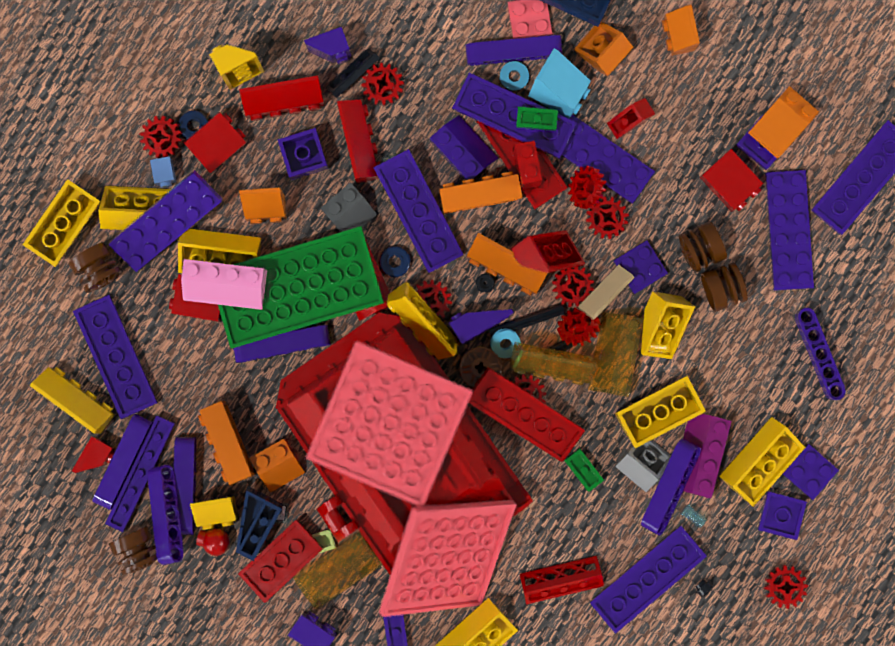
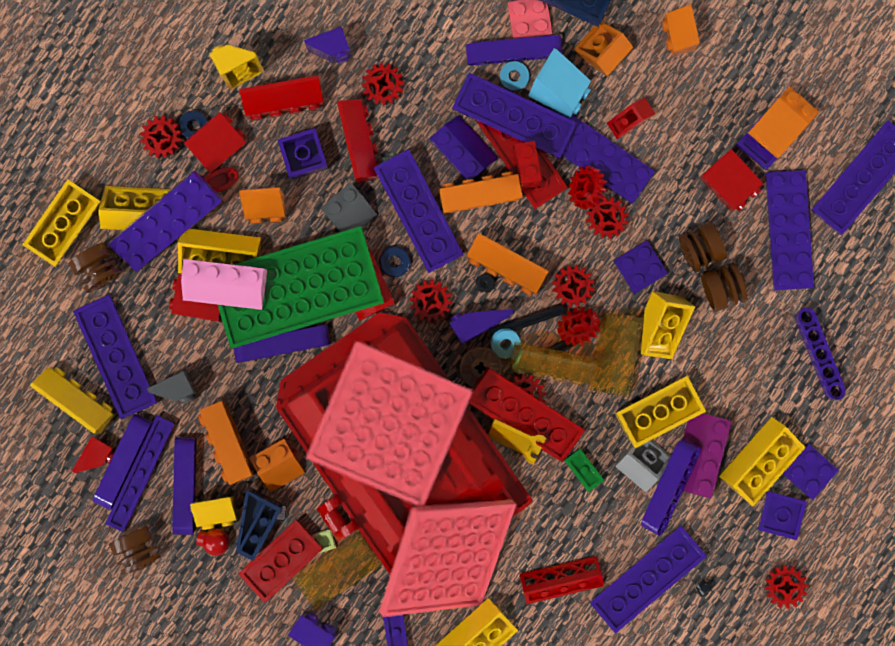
dark purple beam [148,464,184,565] -> none
medium blue brick [150,156,176,188] -> none
black tile [326,48,379,98] -> none
yellow slope [387,281,457,360] -> none
red slope [511,230,585,273] -> none
green plate [516,107,558,131] -> none
tan tile [578,265,634,320] -> none
clear light blue pin [681,504,707,529] -> none
none -> dark grey slope [147,371,199,404]
none -> red arm [203,167,239,193]
none -> yellow flag [488,419,546,465]

